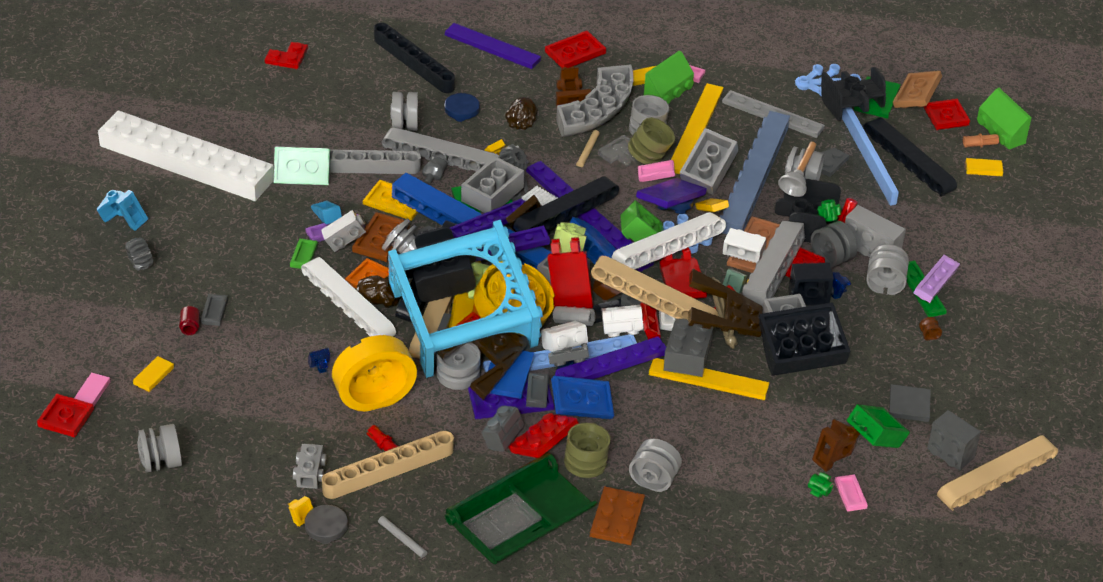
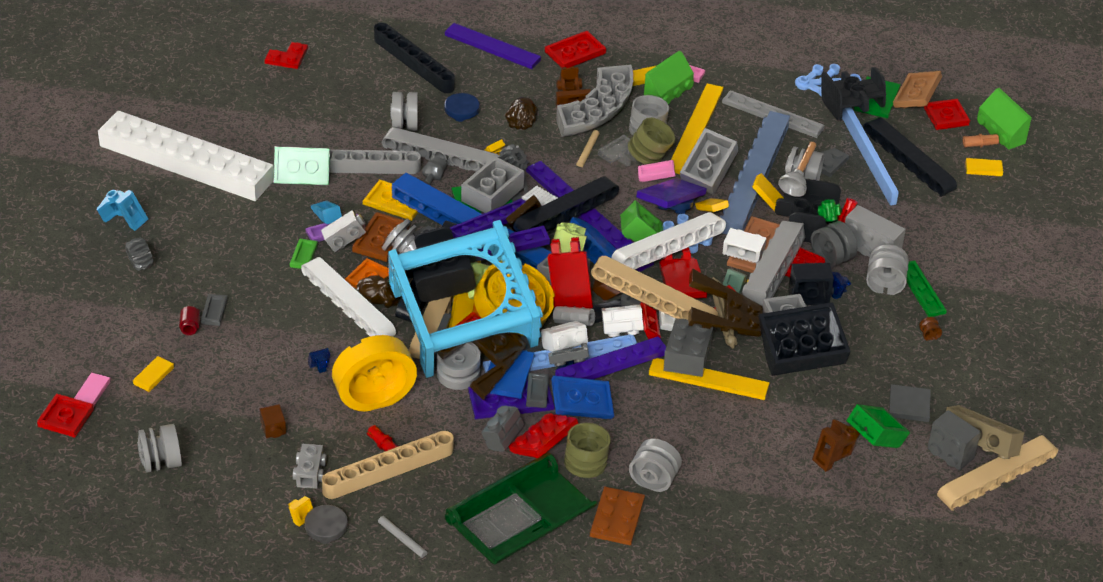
green gear [808,472,834,498] -> none
bright pink tile [834,474,868,512] -> none
lavender plate [914,255,960,303] -> none
none -> reddish brown brick [259,404,286,438]
none -> yellow tile [752,173,784,211]
none -> dark tan brick [946,405,1024,459]

